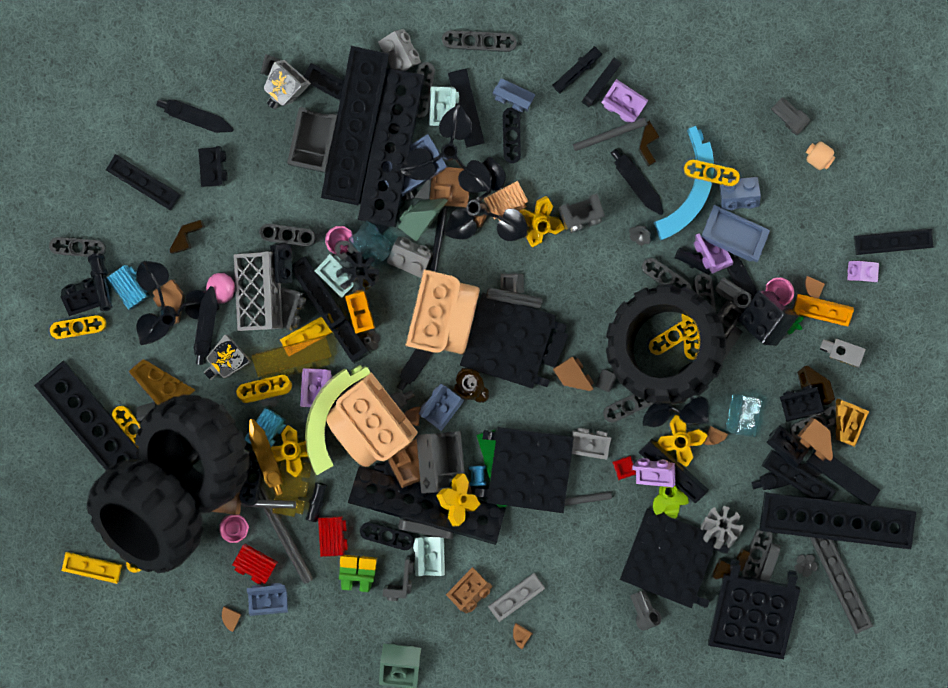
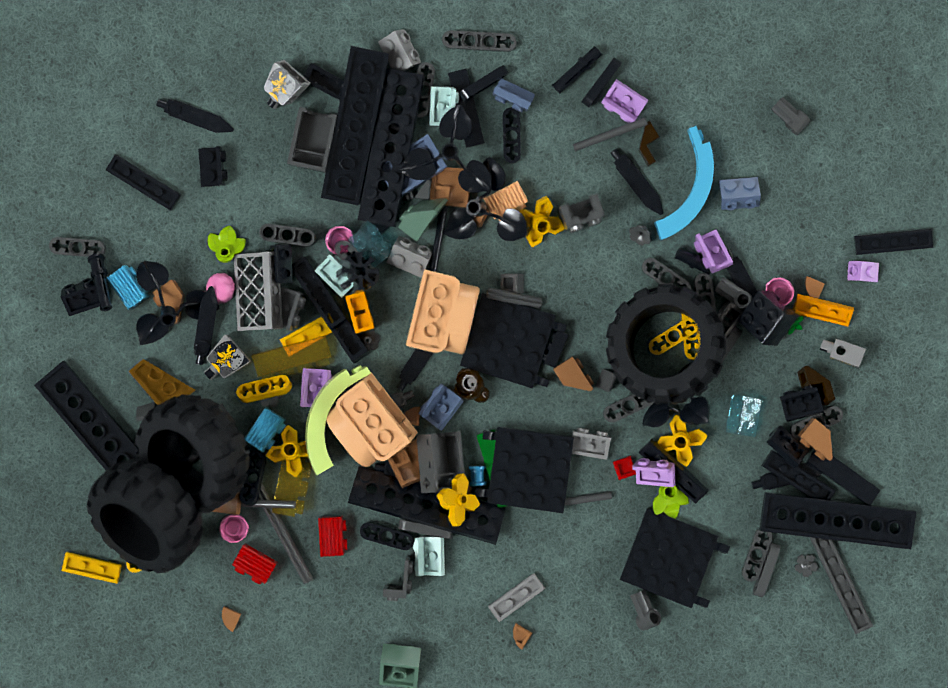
yellow beam [50,315,106,339] -> none
yellow beam [112,406,141,449] -> none
dark brown slope [170,220,205,254] -> none
sand blue bracket [247,583,288,616] -> none
pearl gold piece [249,419,283,496] -> none
dark grey slope [260,54,281,76] -> none
black pin [305,482,327,522] -> none
hips [339,554,377,592] -> none
medium nougat bracket [446,567,493,614] -> none
yellow beam [683,160,740,187] -> none
sand blue piece [701,205,770,262] -> none
light grey gear [701,506,743,549] -> none
medium nougat tile [703,426,728,445] -> none
black plate [708,559,800,659] -> none
dark brown slope [711,548,750,580] -> none
light nougat head [806,142,835,170] -> none
pearl gold wing [836,398,869,447] -> none
none -> lime plate [208,226,246,263]
none -> black beam [459,65,509,102]

